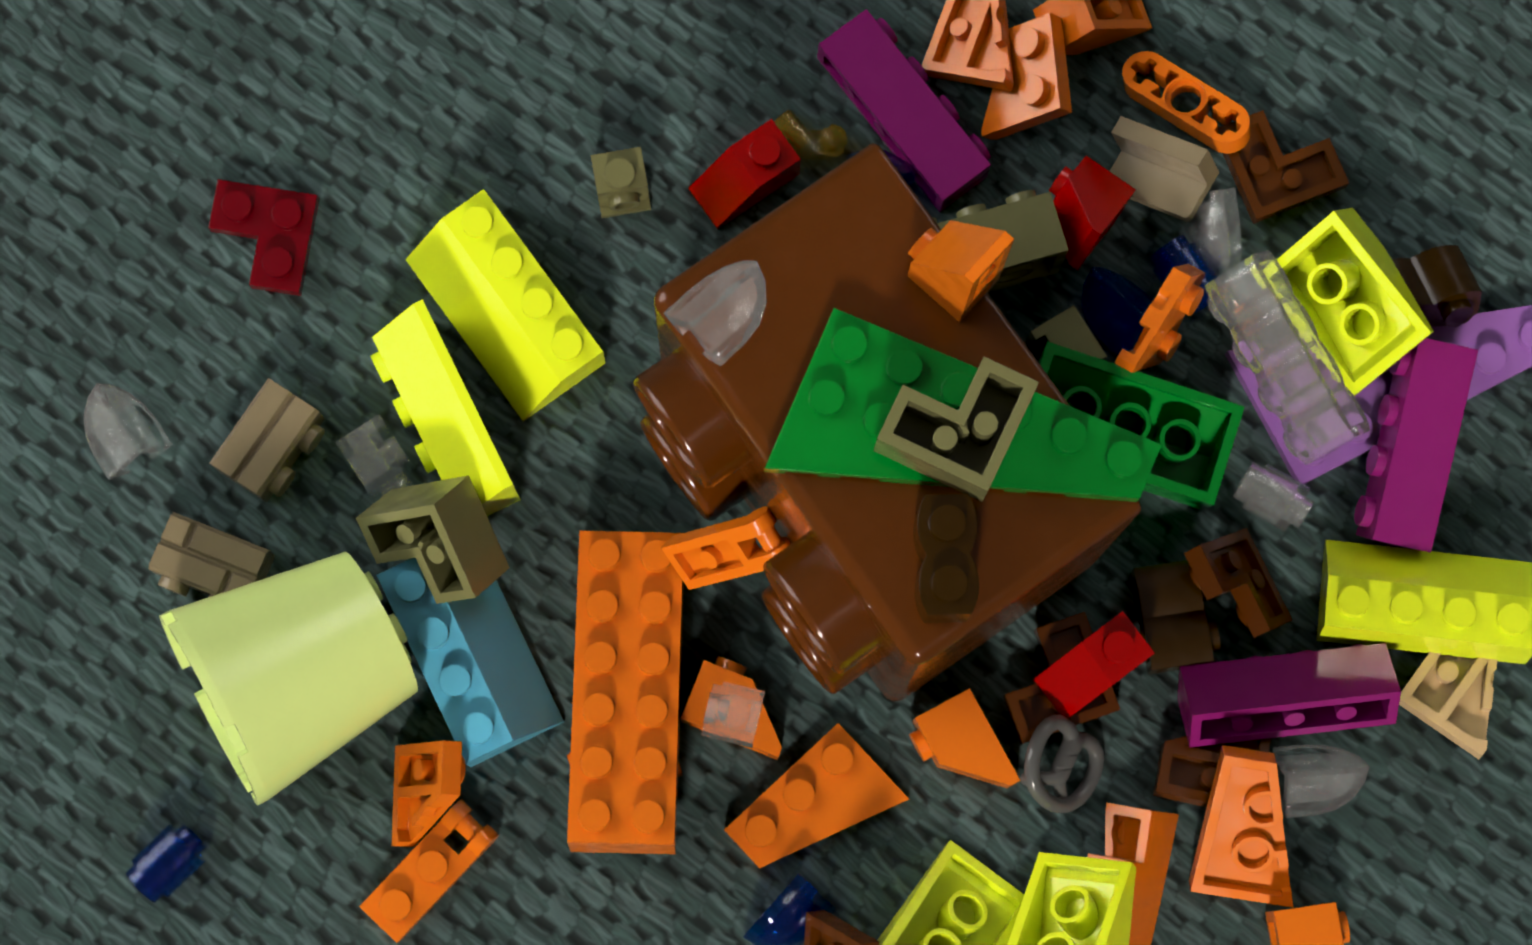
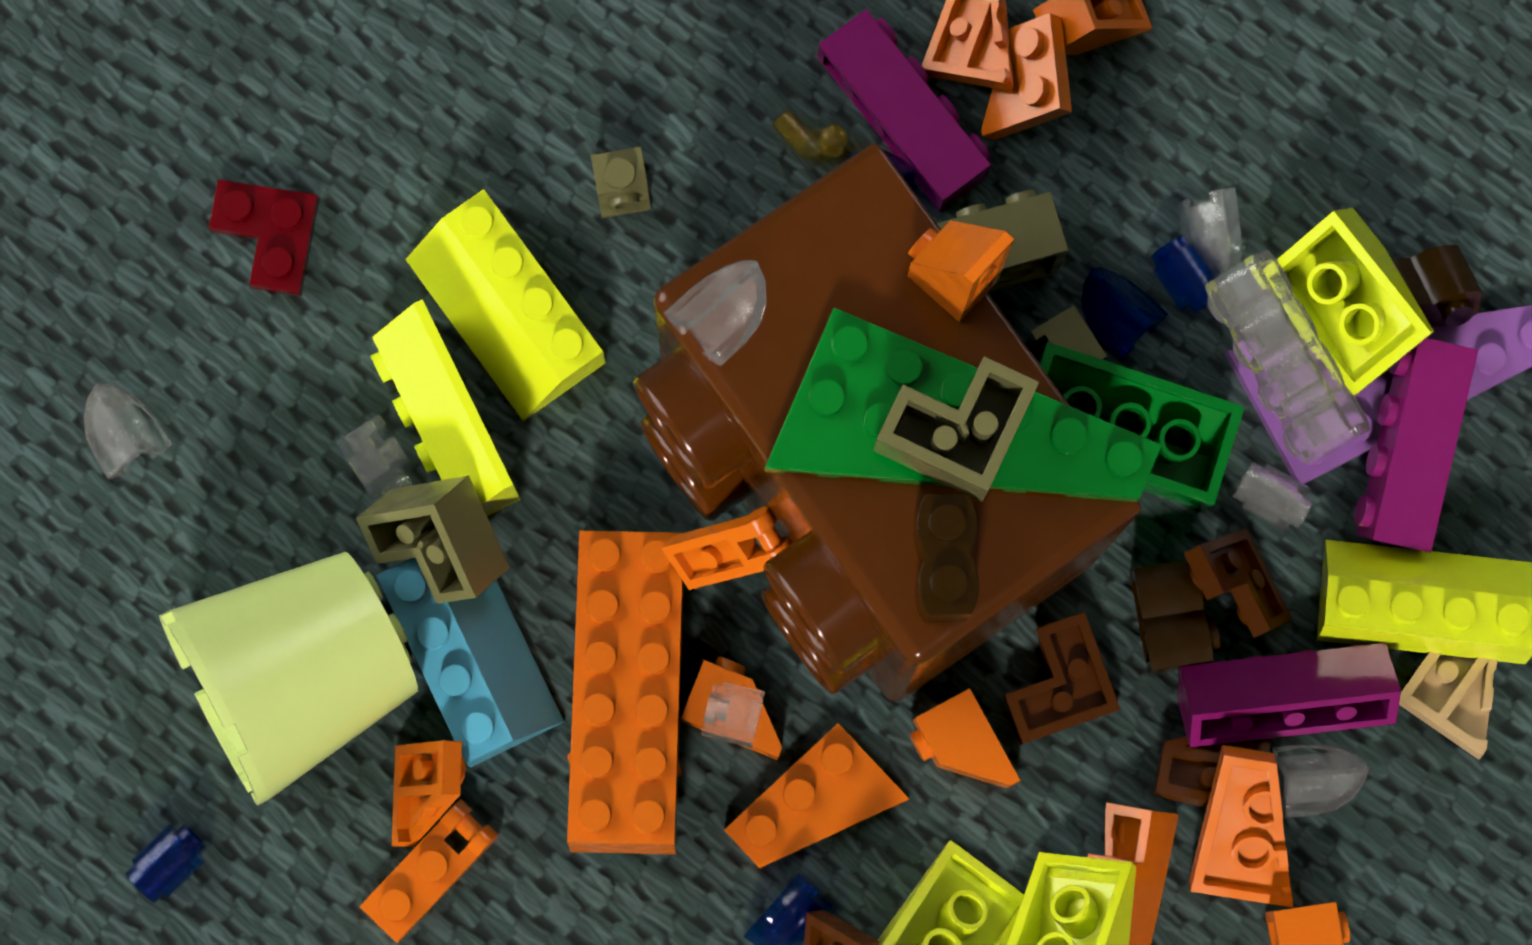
dark tan brick [148,512,275,597] -> none
dark tan brick [209,378,325,503] -> none
red slope [688,119,801,230] -> none
dark grey piece [1020,715,1104,814] -> none
red slope [1033,611,1155,718] -> none
red slope [1049,156,1136,270] -> none
dark tan panel [1110,116,1219,222] -> none
orange wing [1114,264,1206,373] -> none
orange beam [1122,51,1251,154] -> none
reddish brown plate [1218,110,1349,224] -> none

